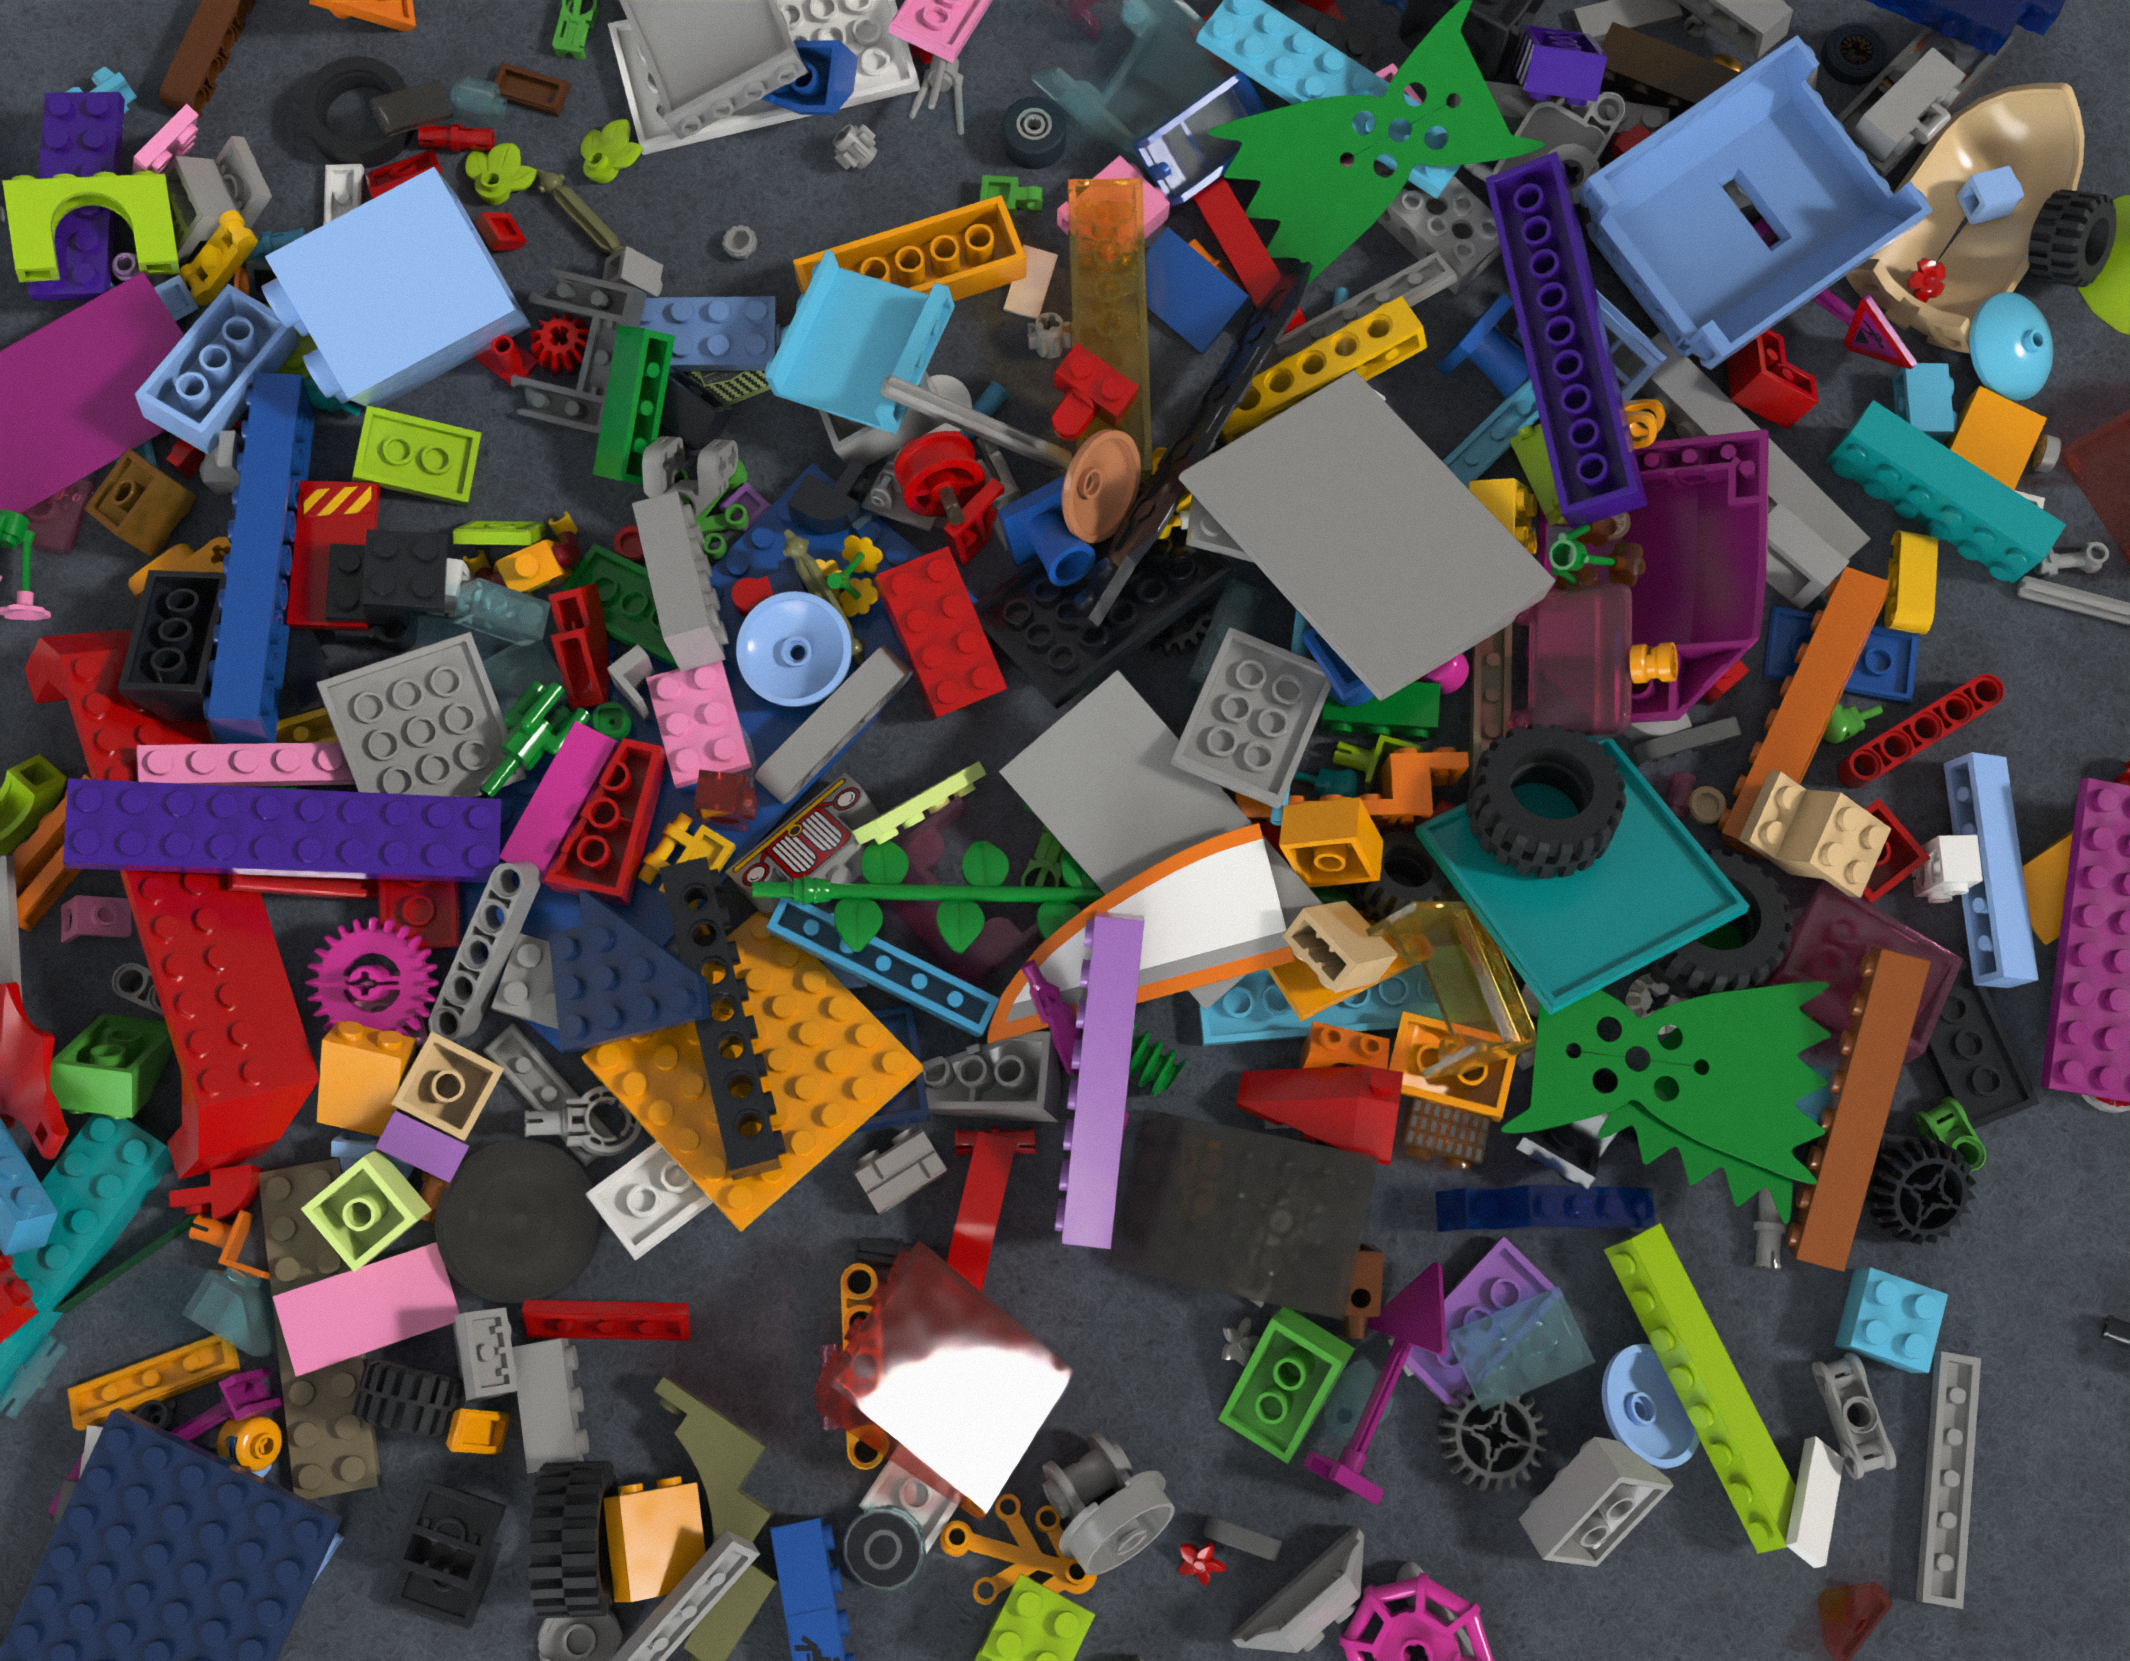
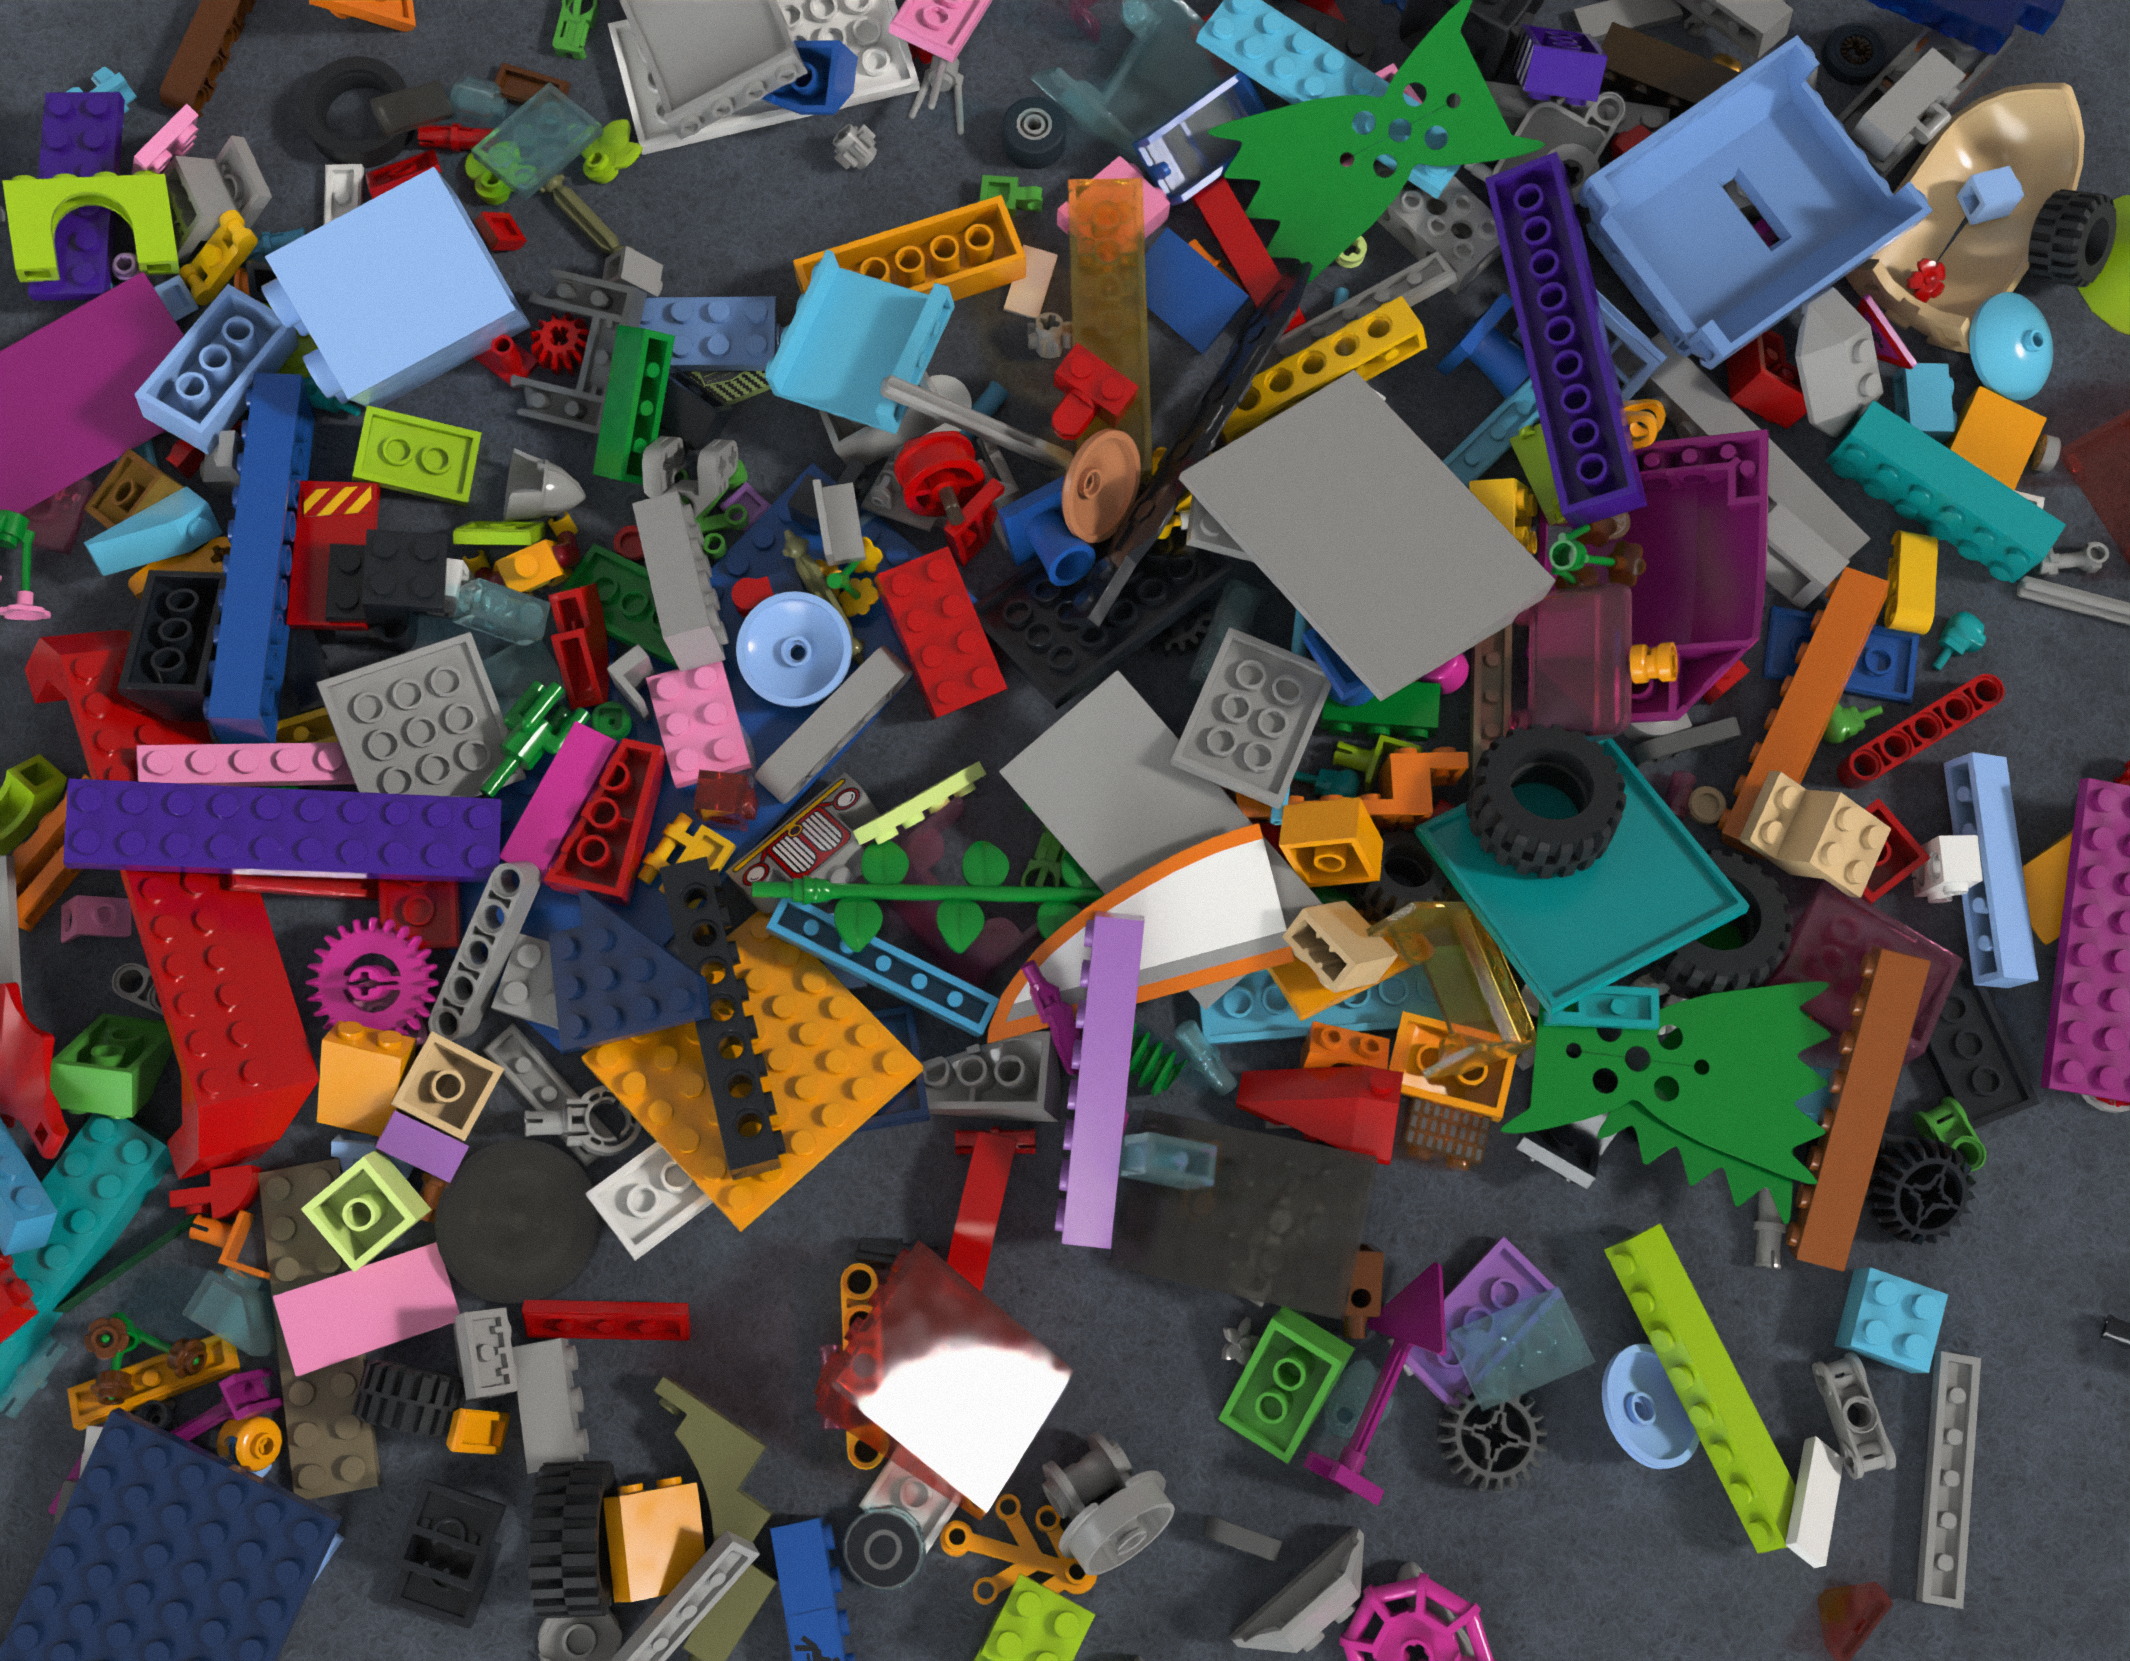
light grey piece [722,225,757,260] -> none
light grey brick [854,1128,948,1215] -> none
red plant [1178,1542,1227,1587] -> none
clear blue arch [1435,1185,1656,1232] -> none
light grey slope [1519,1436,1674,1567] -> none
none -> medium azure slope [84,486,222,576]
none -> reddish brown plant [84,1312,208,1405]
none -> clear light blue plate [471,82,603,201]
none -> light grey helmet [503,448,586,522]
none -> light grey panel [812,479,866,566]
none -> clear light blue brick [1119,1132,1217,1189]
none -> clear light blue pin [1173,1020,1238,1096]
none -> yellowish green bush [1335,236,1367,268]
none -> teal plate [1543,986,1659,1030]
none -> light grey wedge [1795,287,1883,438]
none -> teal piece [1932,611,1986,671]

